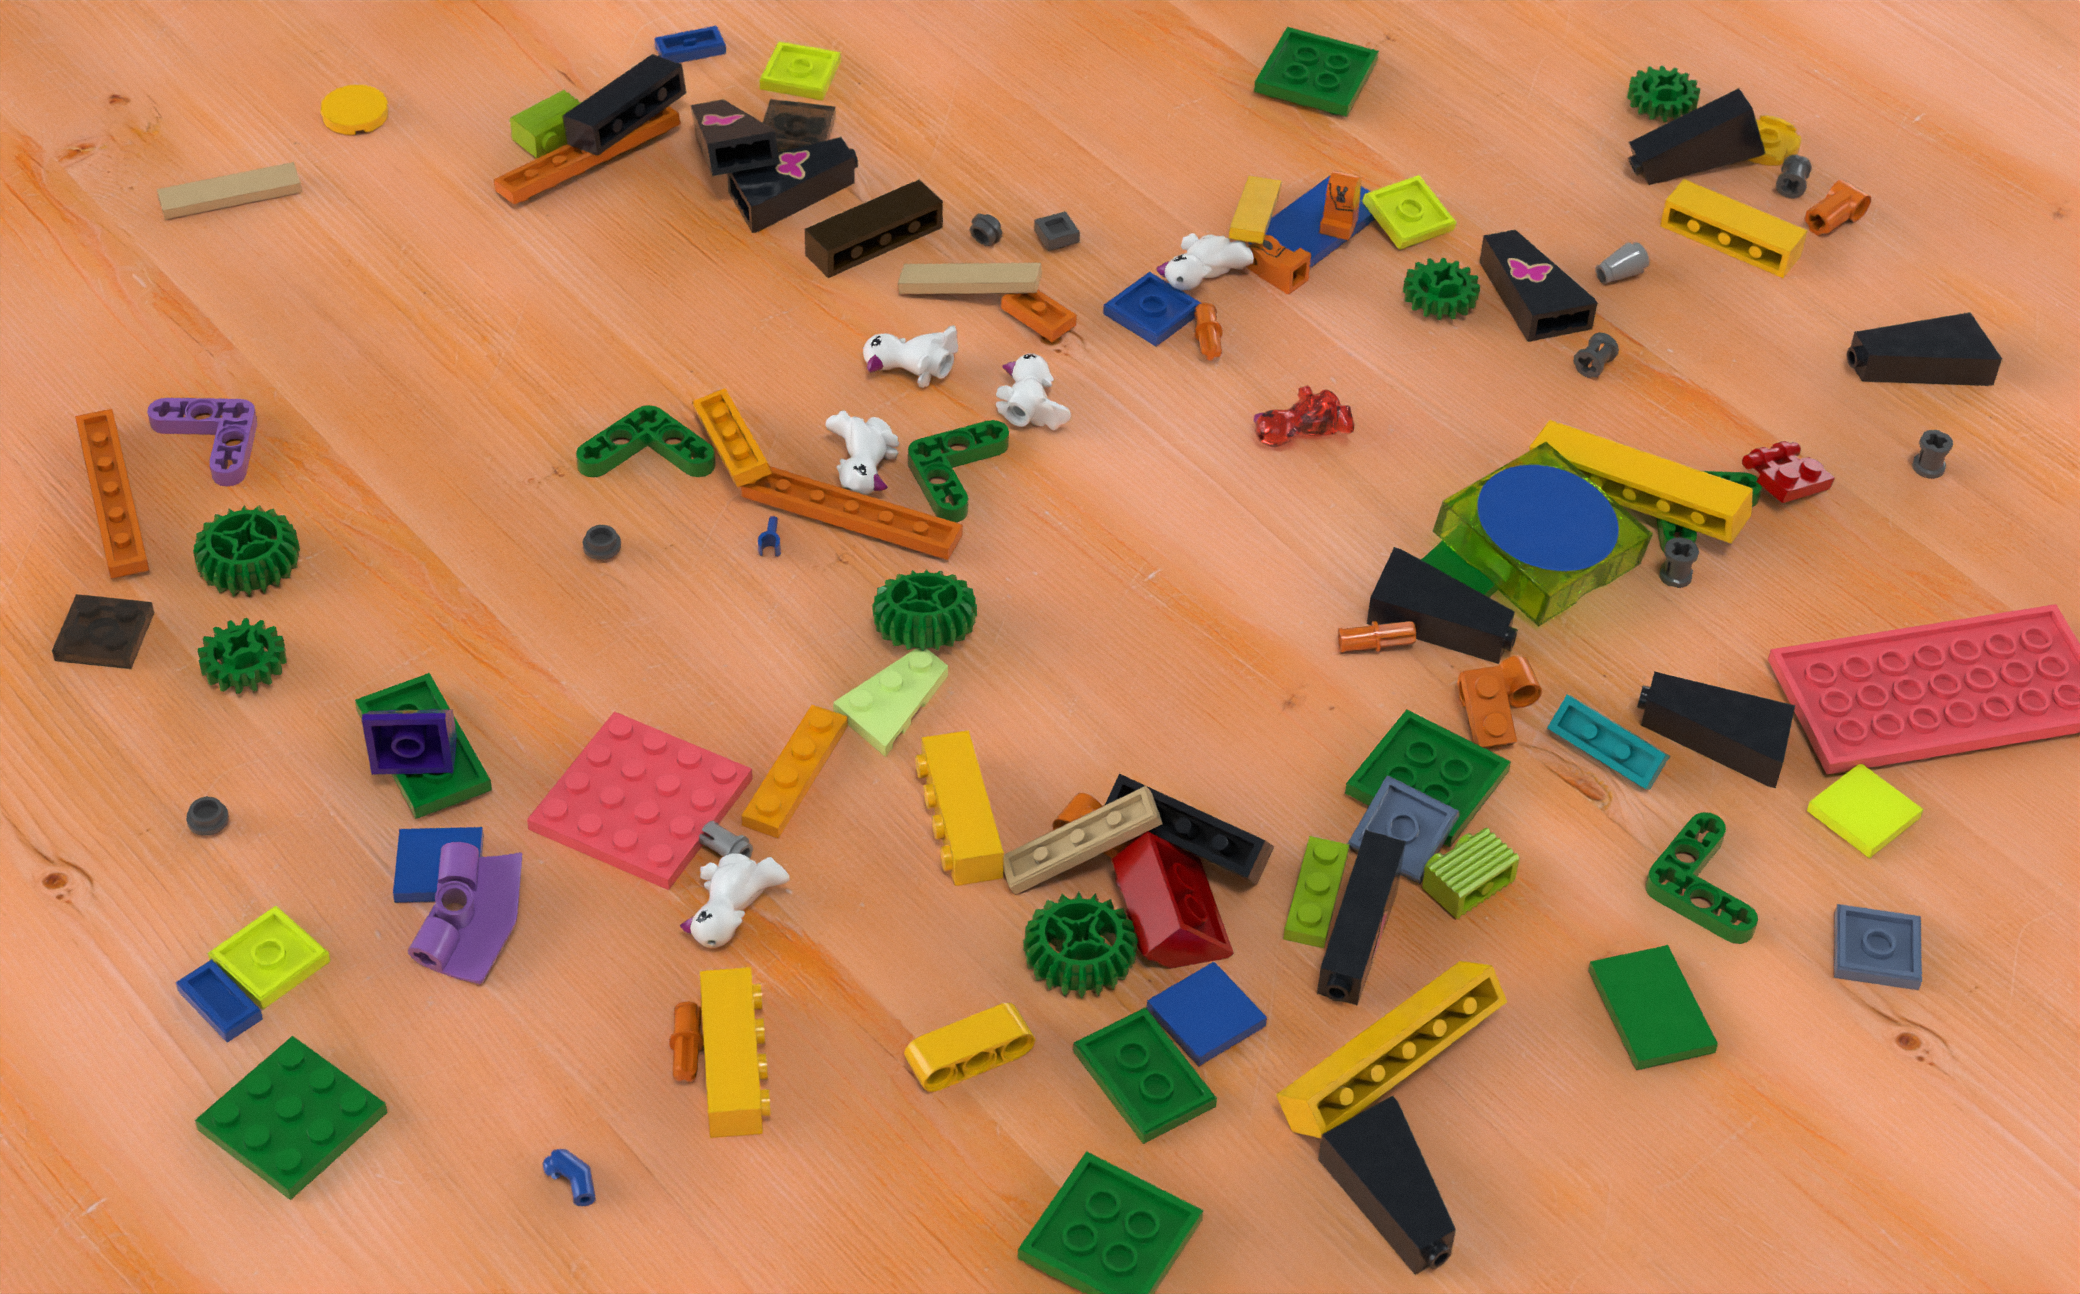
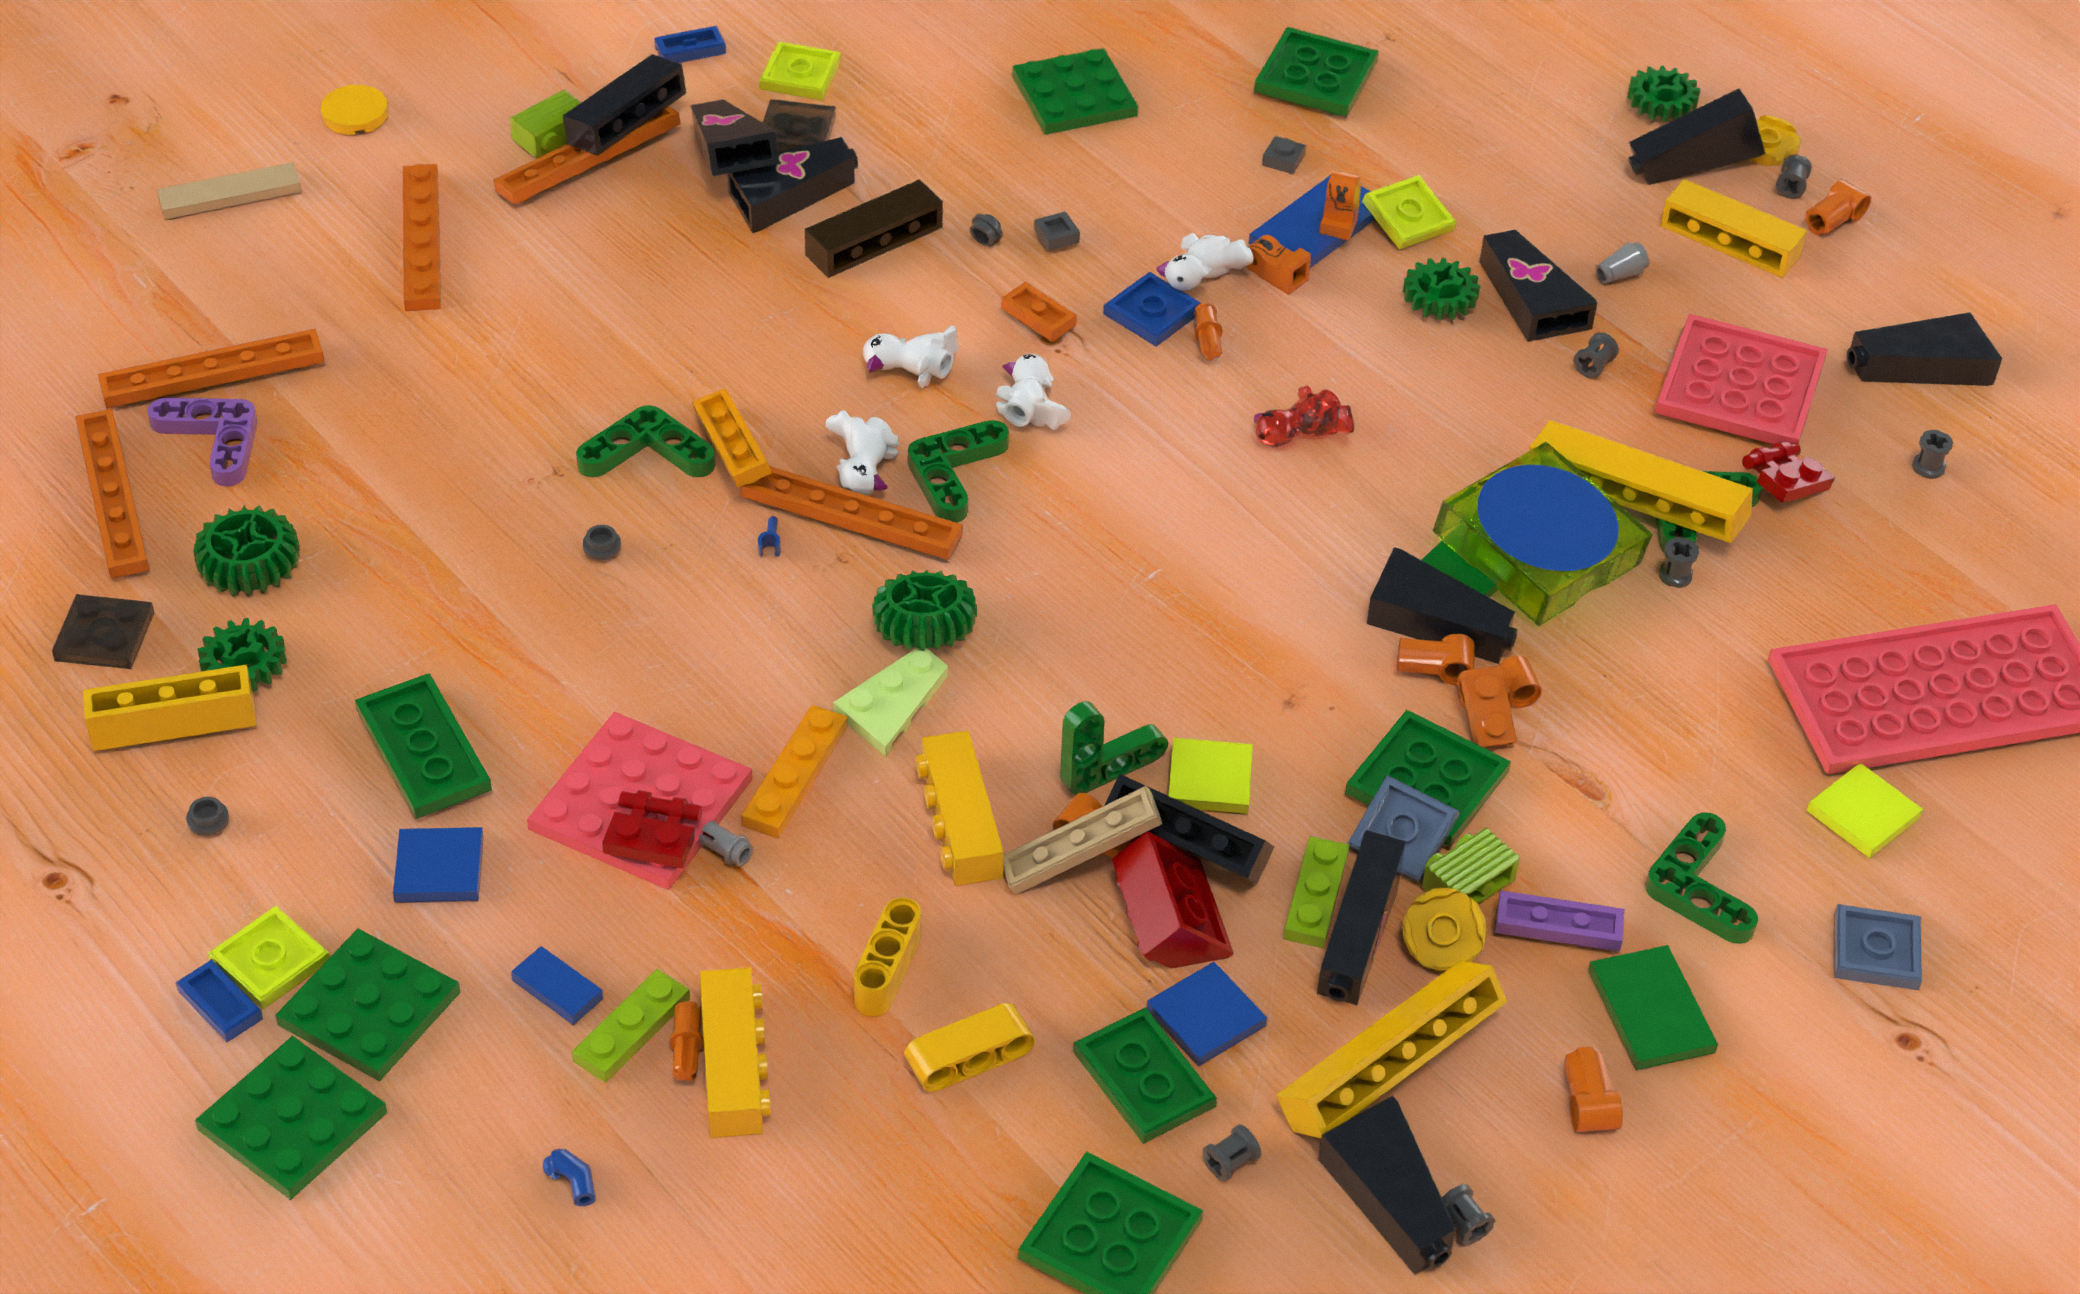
dark purple slope [362,709,457,775] -> none
medium lavender panel [408,842,522,984] -> none
white animal [680,854,790,948] -> none
tan tile [898,263,1042,294] -> none
green gear [1023,891,1137,998] -> none
yellow tile [1229,176,1282,244] -> none
orange axle [1338,621,1416,653] -> none
teal plate [1547,694,1670,790] -> none
black slope [1637,671,1795,788] -> none
none -> yellow brick [83,665,257,751]
none -> orange plate [98,329,324,408]
none -> green plate [275,928,461,1082]
none -> orange plate [403,164,441,311]
none -> blue tile [511,946,603,1025]
none -> lime plate [572,969,690,1083]
none -> red plate [602,790,702,869]
none -> yellow beam [853,897,921,1017]
none -> green plate [1012,48,1138,135]
none -> green beam [1060,701,1169,795]
none -> neon yellow tile [1168,738,1253,814]
none -> dark grey bush [1202,1124,1261,1182]
none -> dark grey plate [1262,136,1306,174]
none -> orange piece [1397,634,1475,686]
none -> yellow tile [1402,888,1487,972]
none -> dark grey bush [1442,1184,1495,1245]
none -> medium lavender plate [1495,890,1625,952]
none -> orange piece [1564,1046,1623,1132]
none -> coral plate [1655,313,1828,444]

